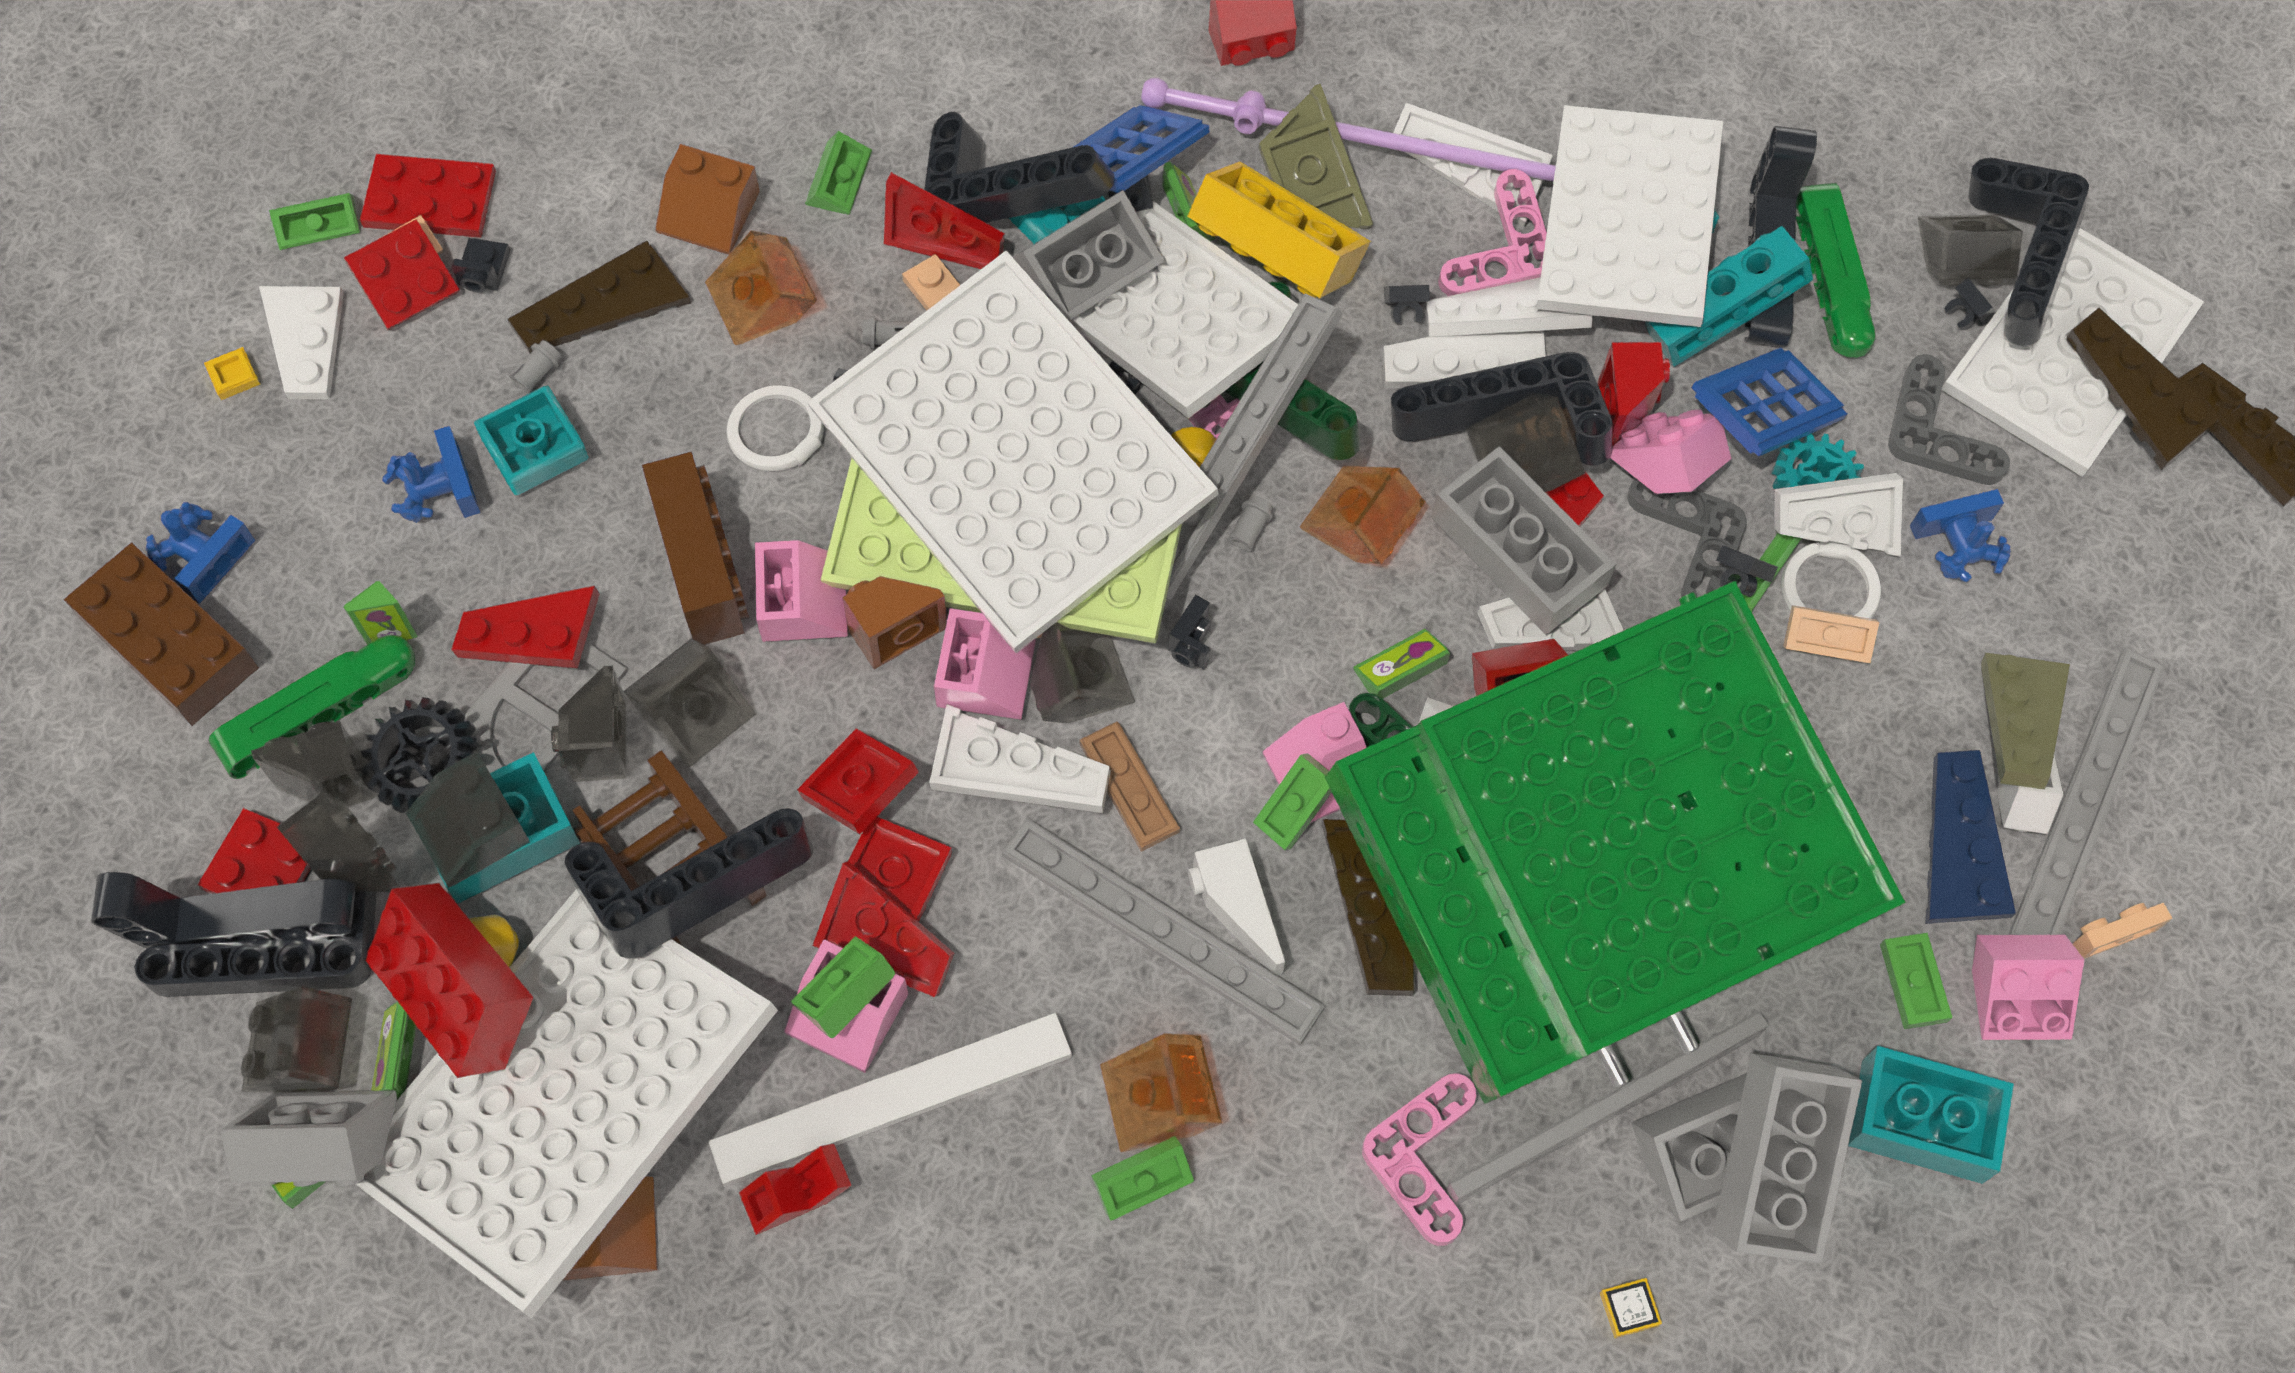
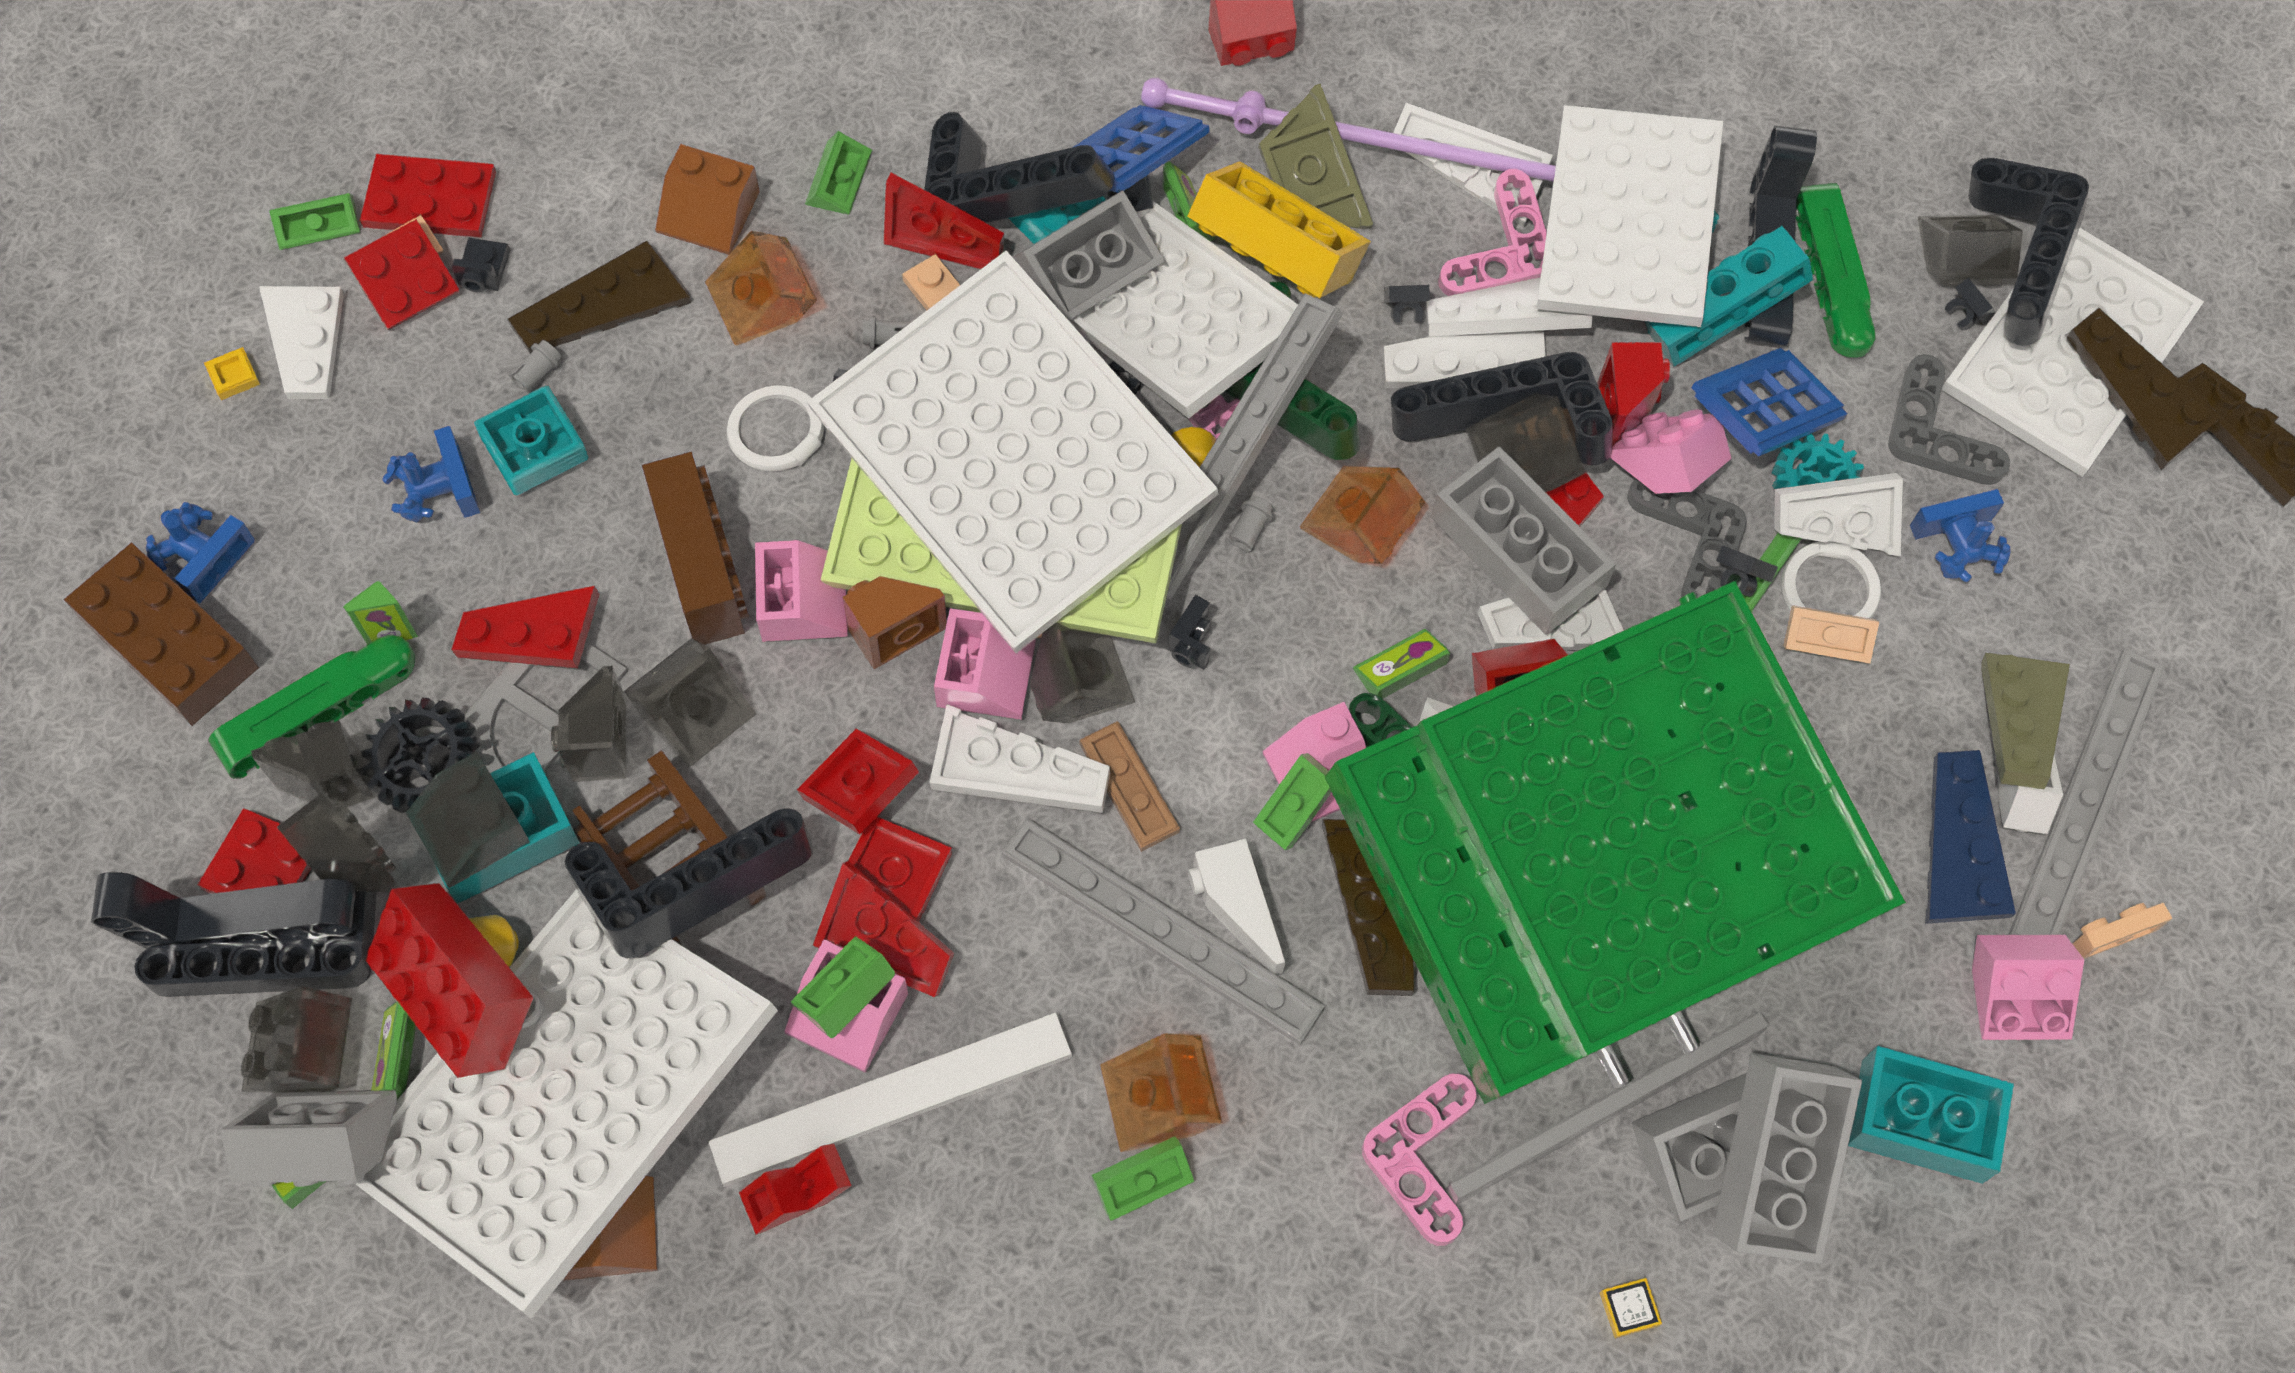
bright green plate [1880,933,1953,1030] -> none

